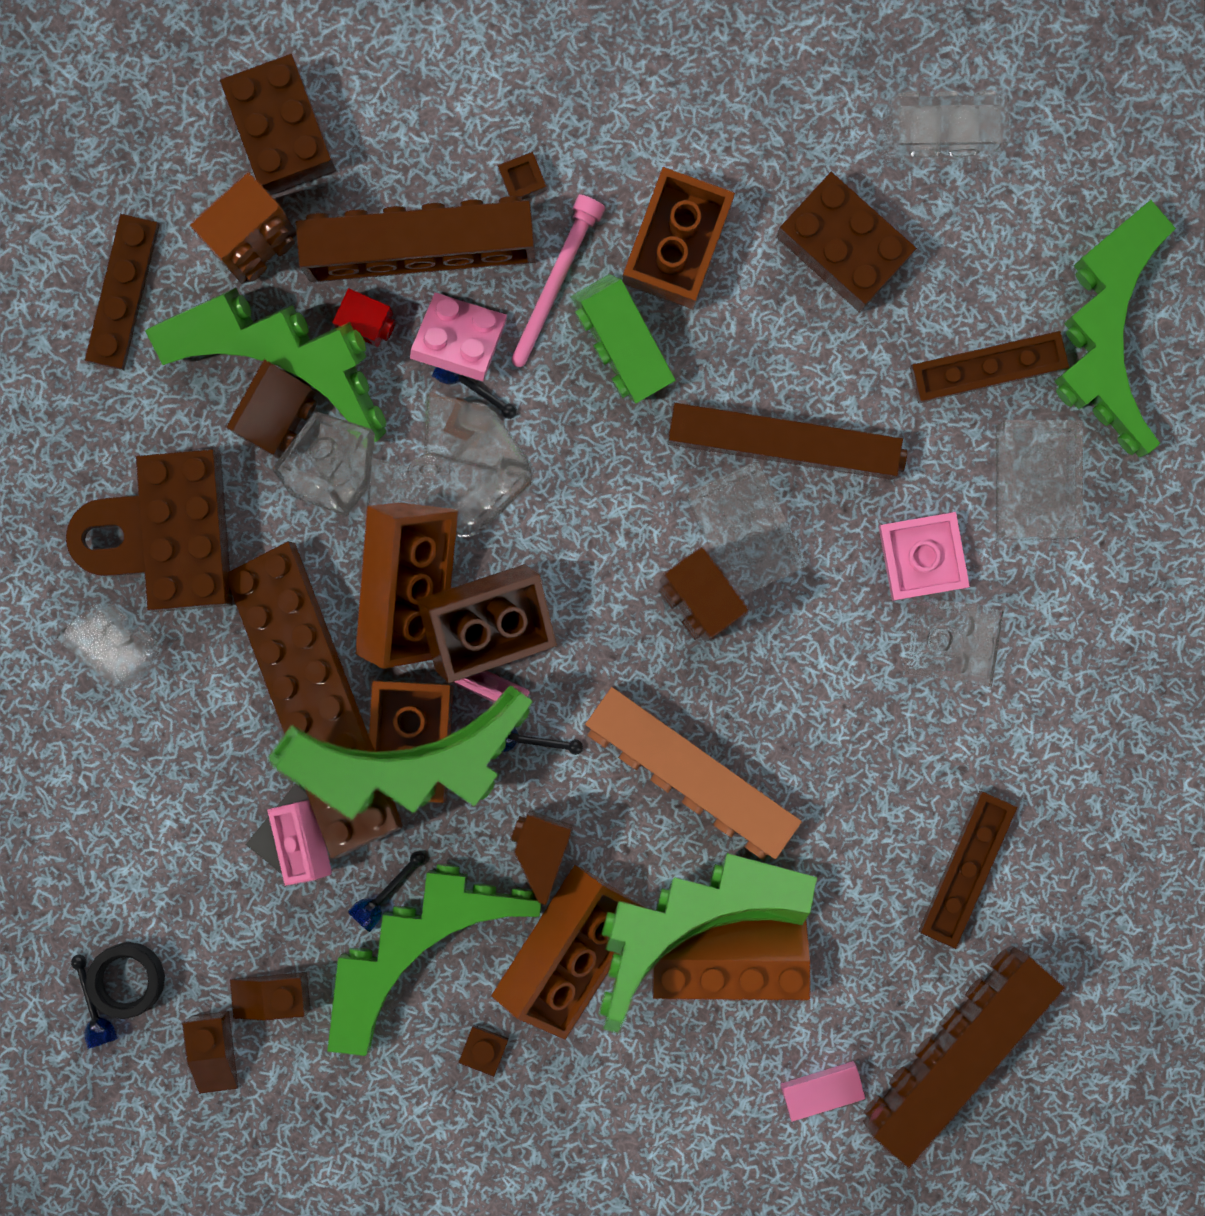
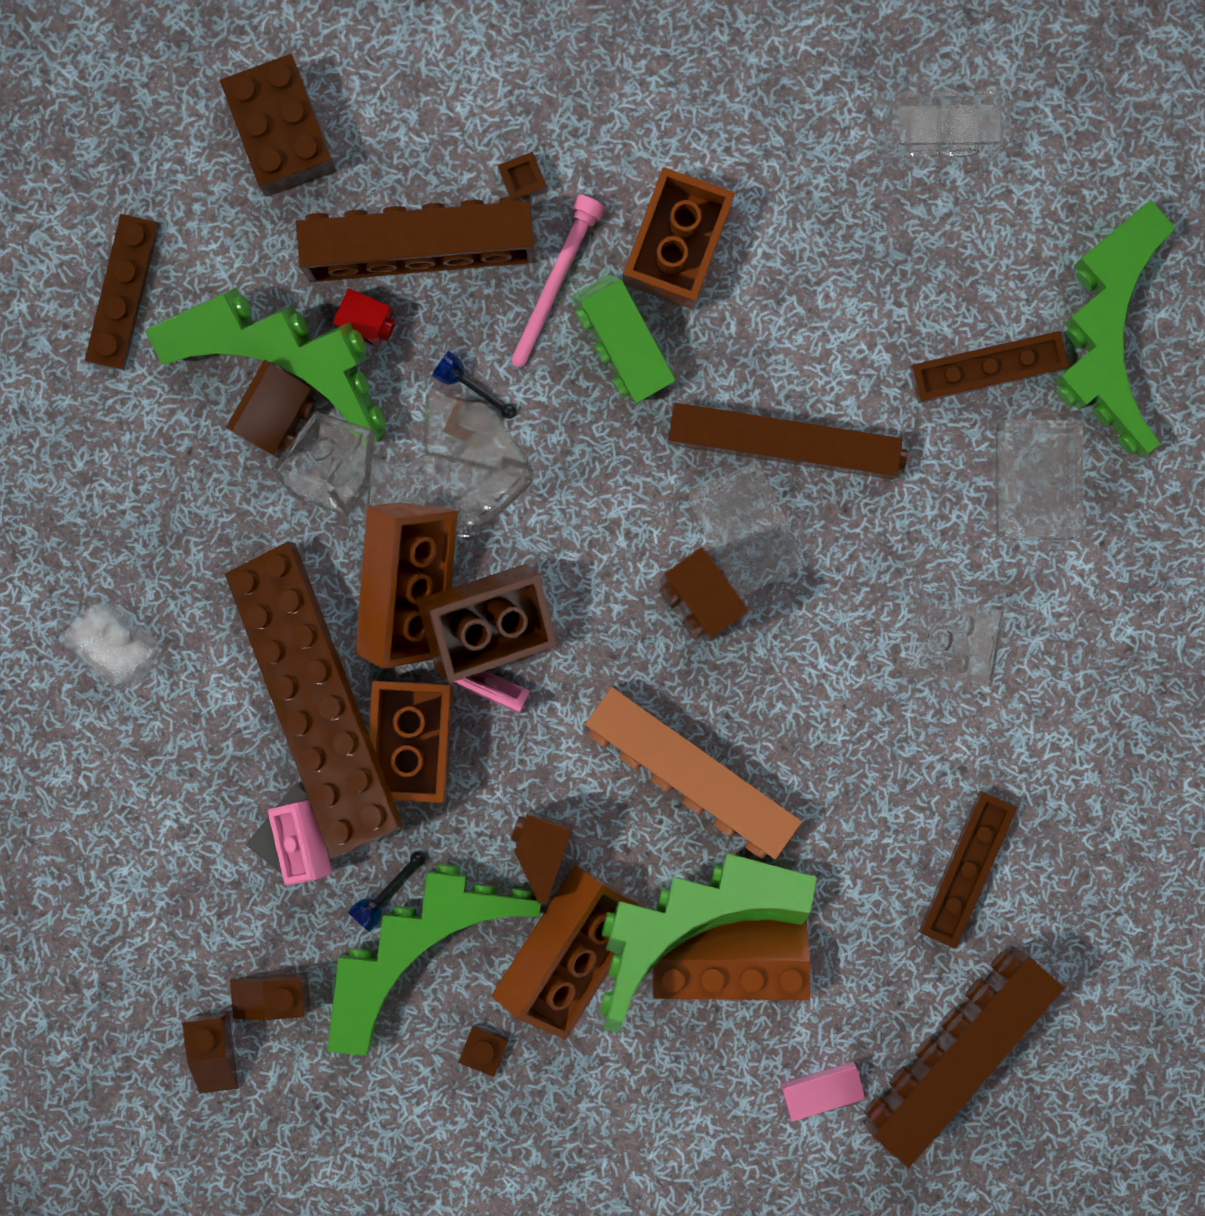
reddish brown brick [66,449,233,612] -> none
hinge [71,955,118,1049] -> none
black tyre [85,942,165,1019] -> none
dark orange brick [189,172,297,284] -> none
bright green arch [268,685,533,820] -> none
bright pink plate [410,292,507,381] -> none
black hinge [502,727,583,755] -> none
reddish brown brick [776,171,917,313] -> none
bright pink plate [878,512,970,601] -> none

